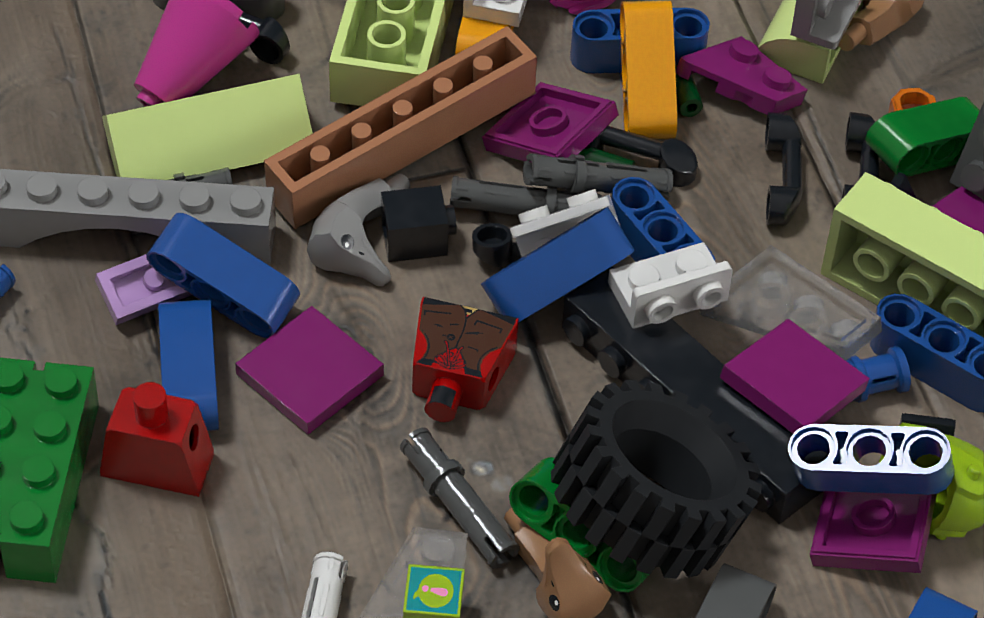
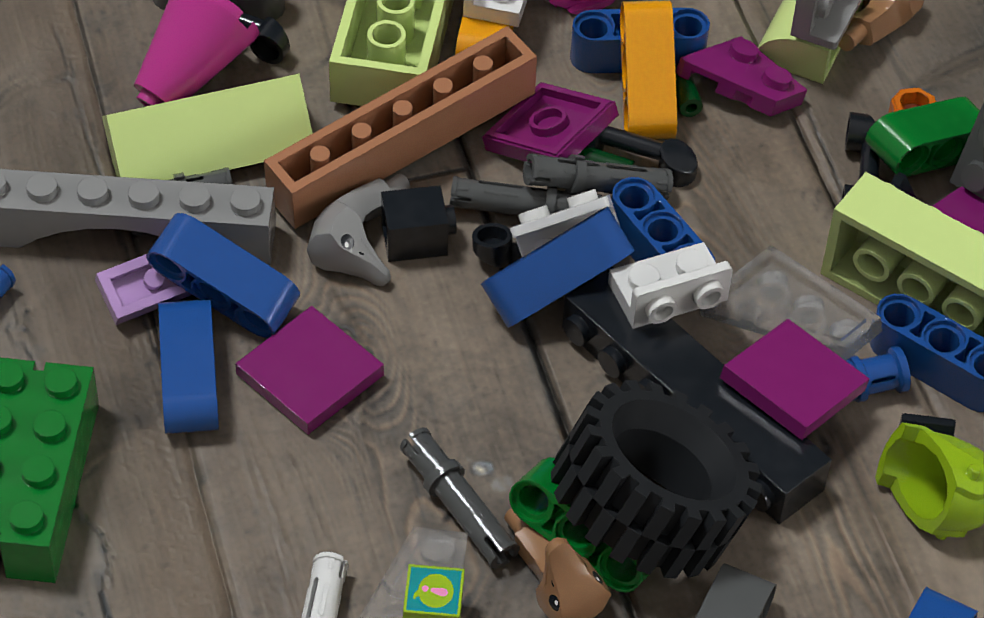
red torso [100,382,214,497] -> none
torso [412,297,519,422] -> none
black bar [765,112,803,226] -> none
blue beam [788,424,955,495] -> none
magenta tile [810,491,937,573] -> none

